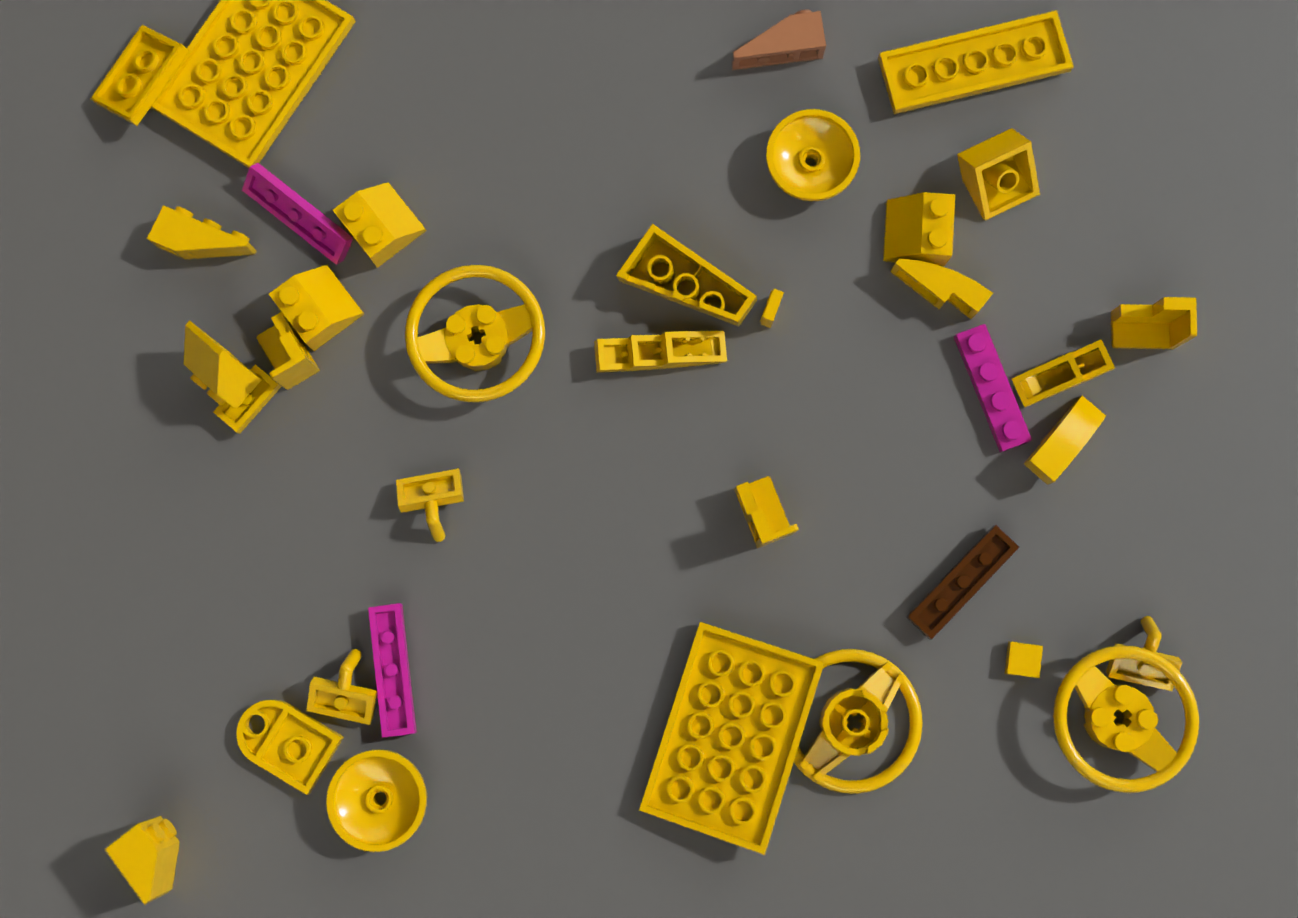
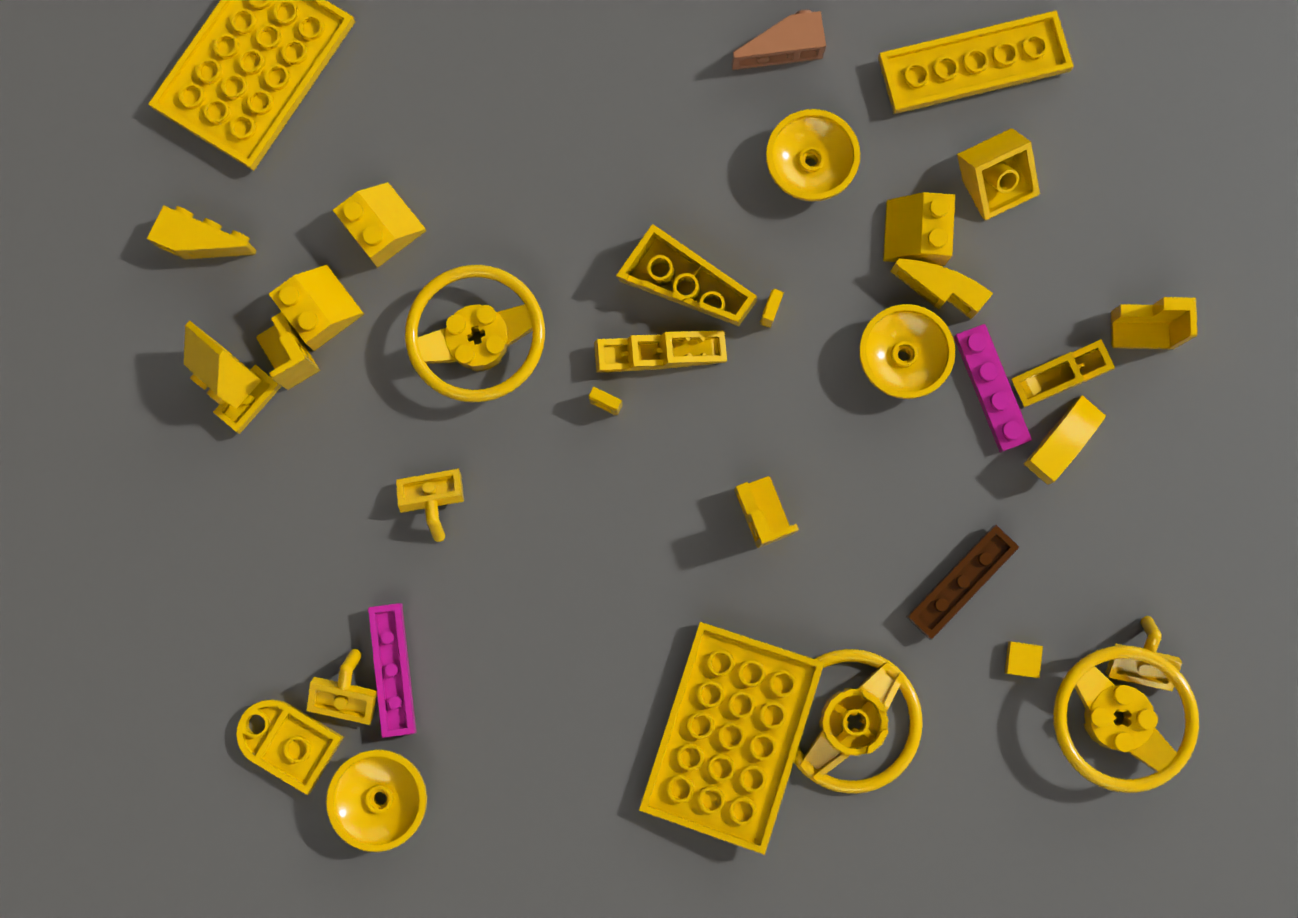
yellow tile [90,25,189,126] -> none
yellow slope [105,816,180,905] -> none
dark pink plate [242,163,353,265] -> none
none -> yellow tile [588,386,623,416]
none -> yellow dish [859,304,955,399]

